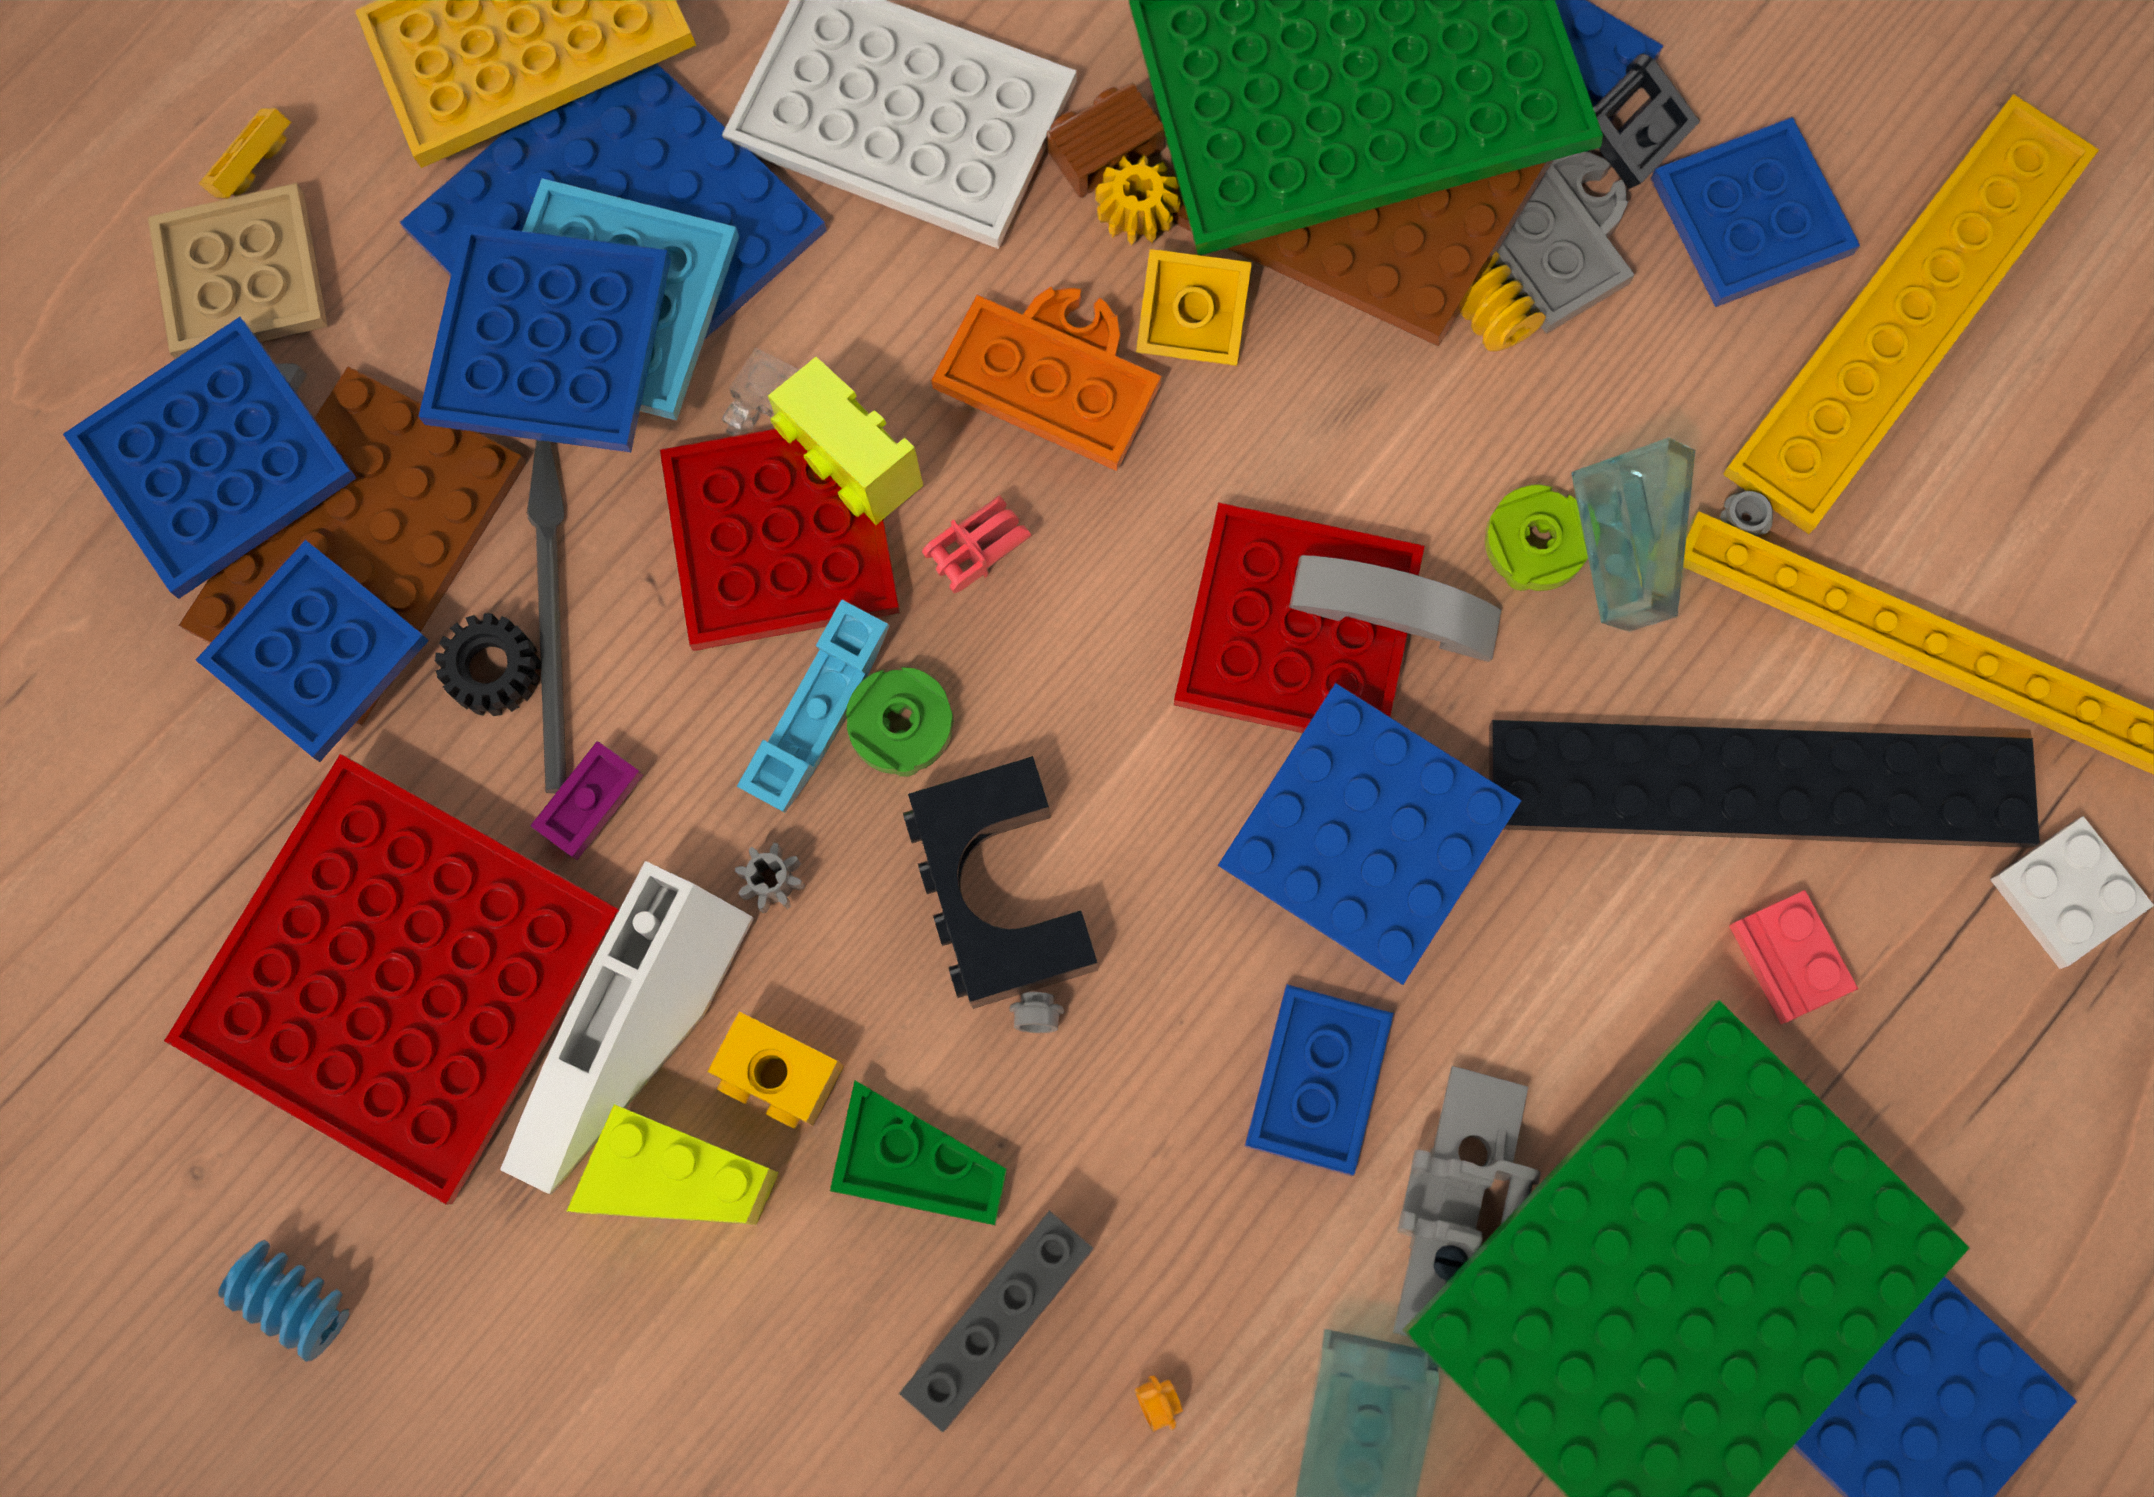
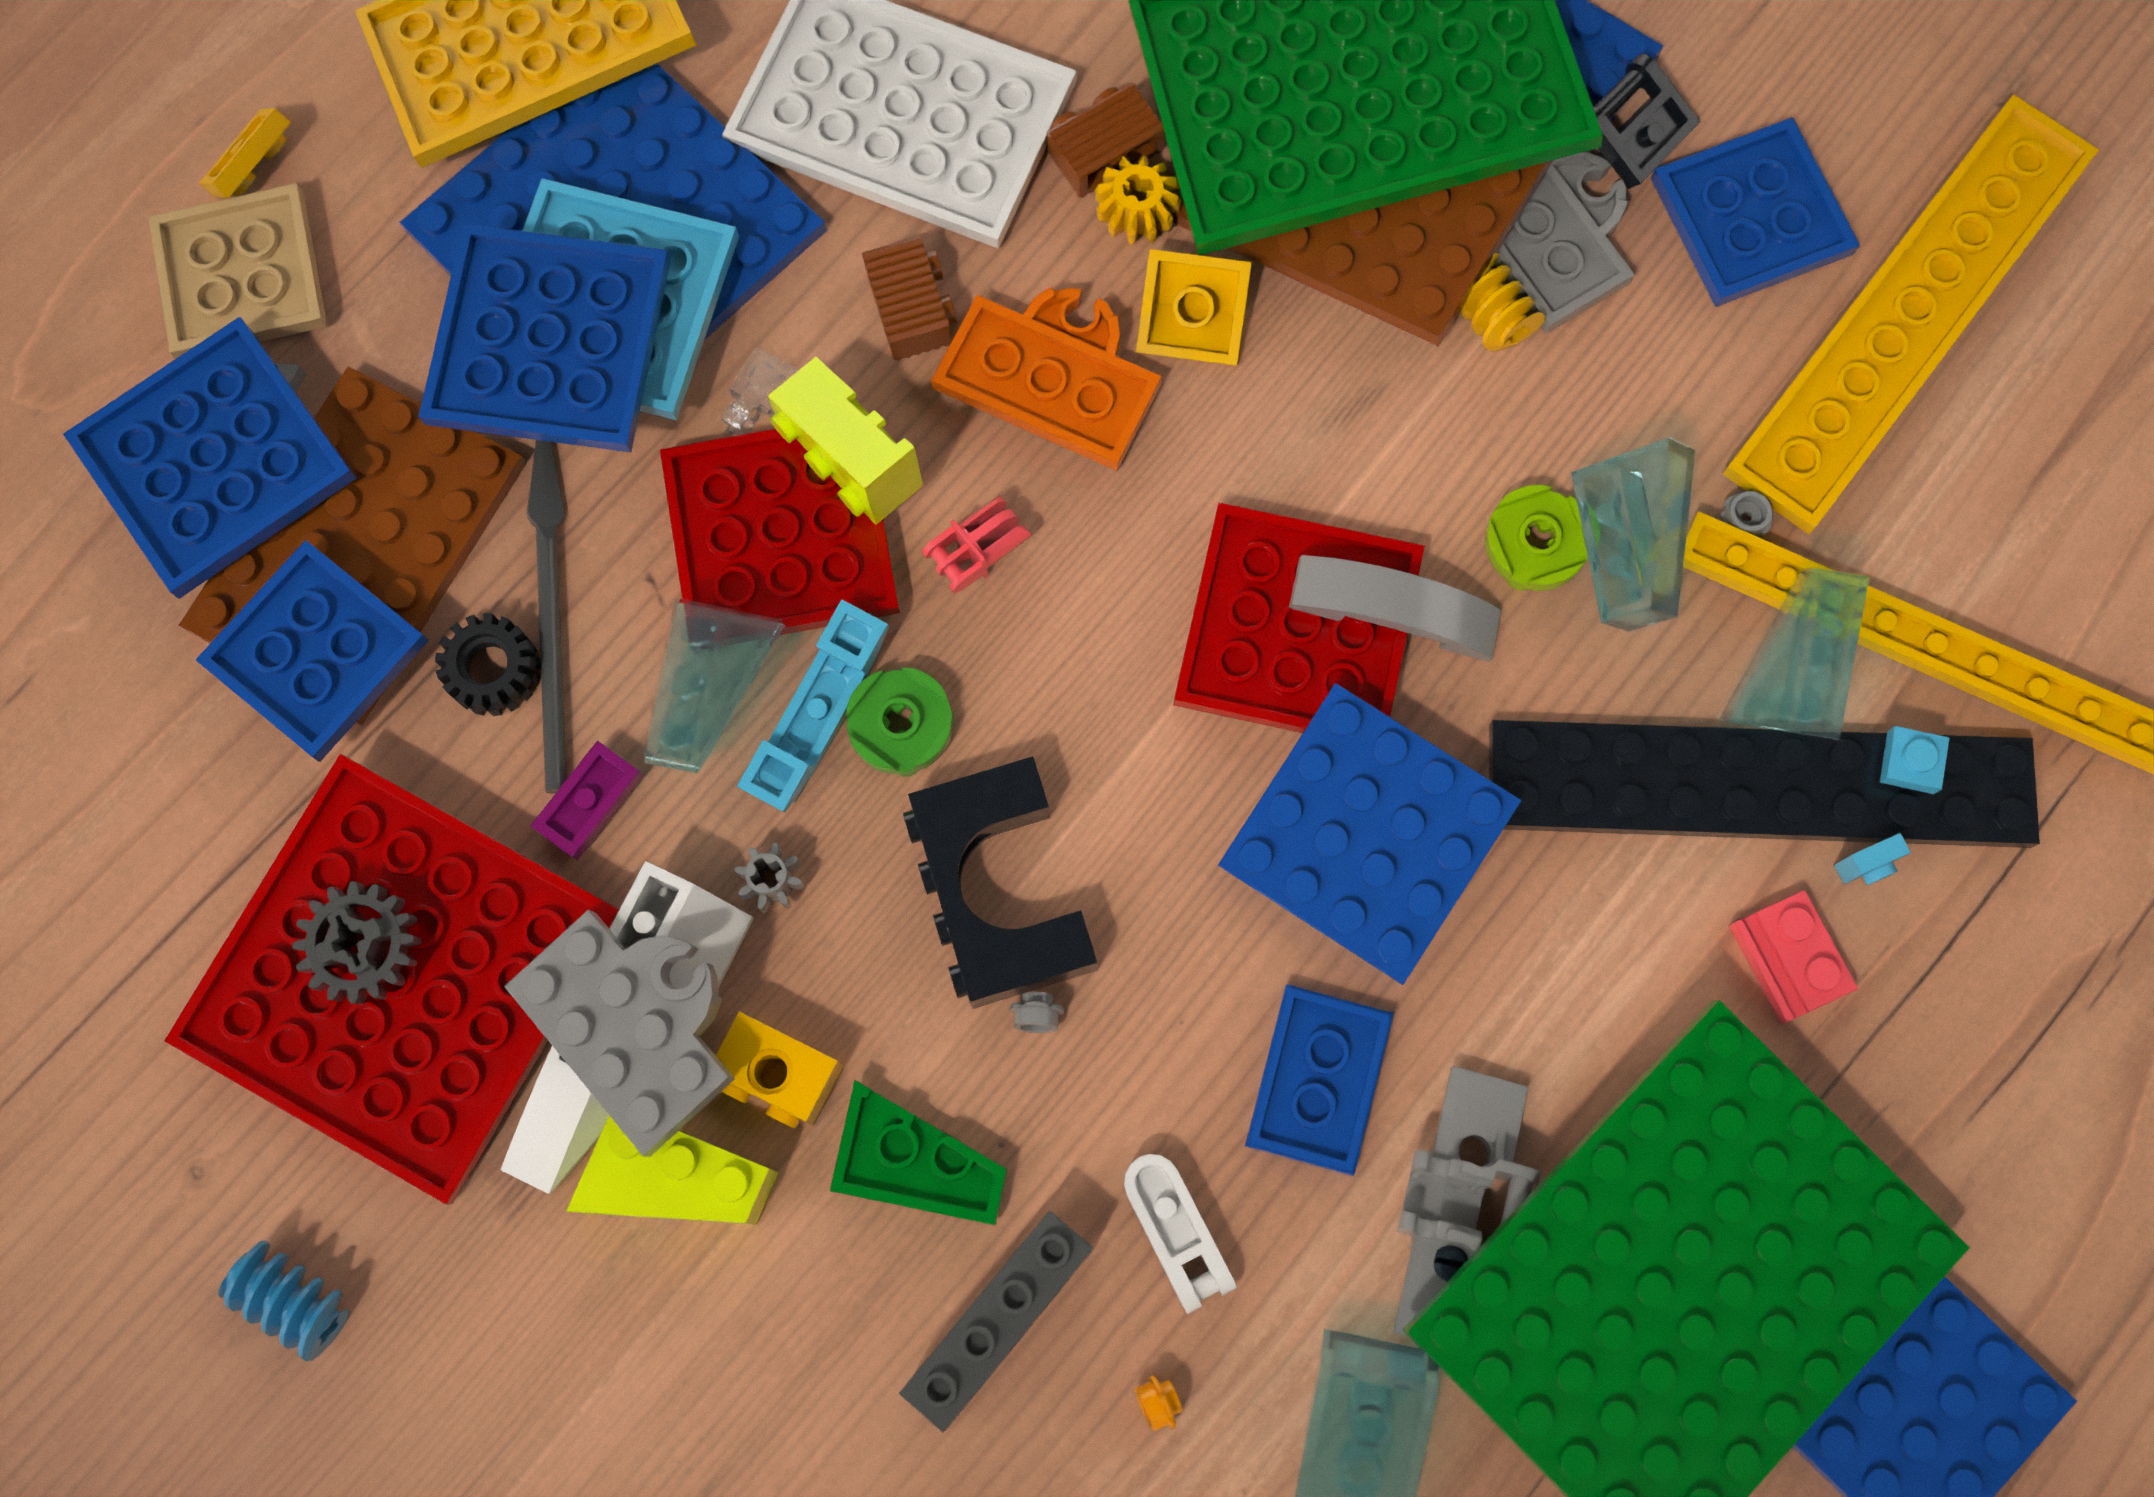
white plate [1990,816,2154,969] -> none
none -> dark grey gear [292,881,422,1005]
none -> light grey plate [504,910,735,1157]
none -> clear light blue wedge [643,597,785,773]
none -> dark orange brick [862,236,958,361]
none -> white plate [1124,1154,1237,1315]
none -> clear light blue wedge [1719,568,1870,740]
none -> medium azure plate [1834,833,1911,886]
none -> medium azure plate [1880,726,1949,794]

